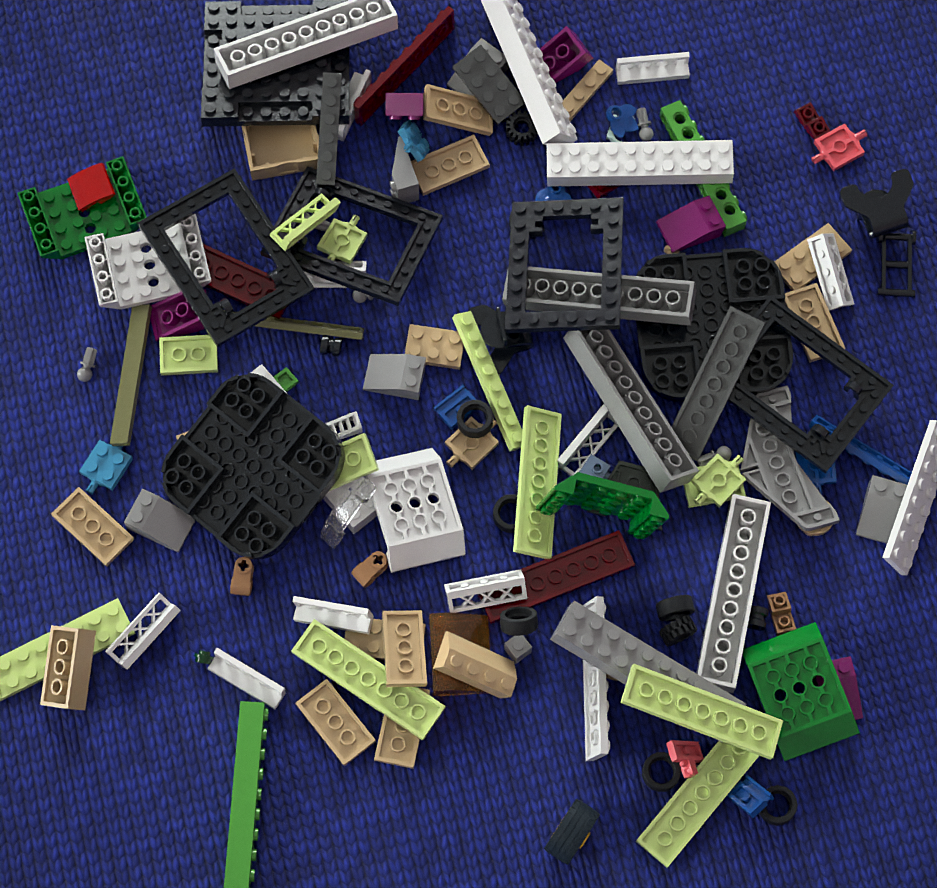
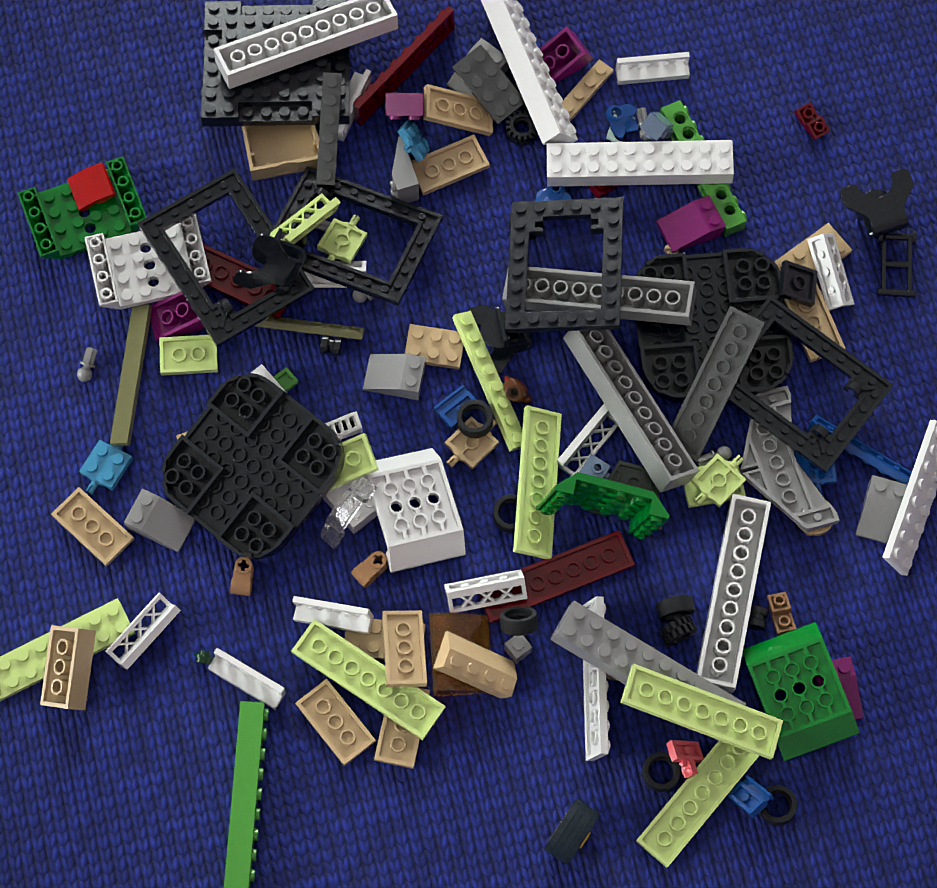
coral plate [811,124,867,171] -> none
none -> black piece [233,228,307,289]
none -> reddish brown animal [503,375,532,404]
none -> sand blue brick [639,111,674,141]
none -> black tile [779,260,817,307]

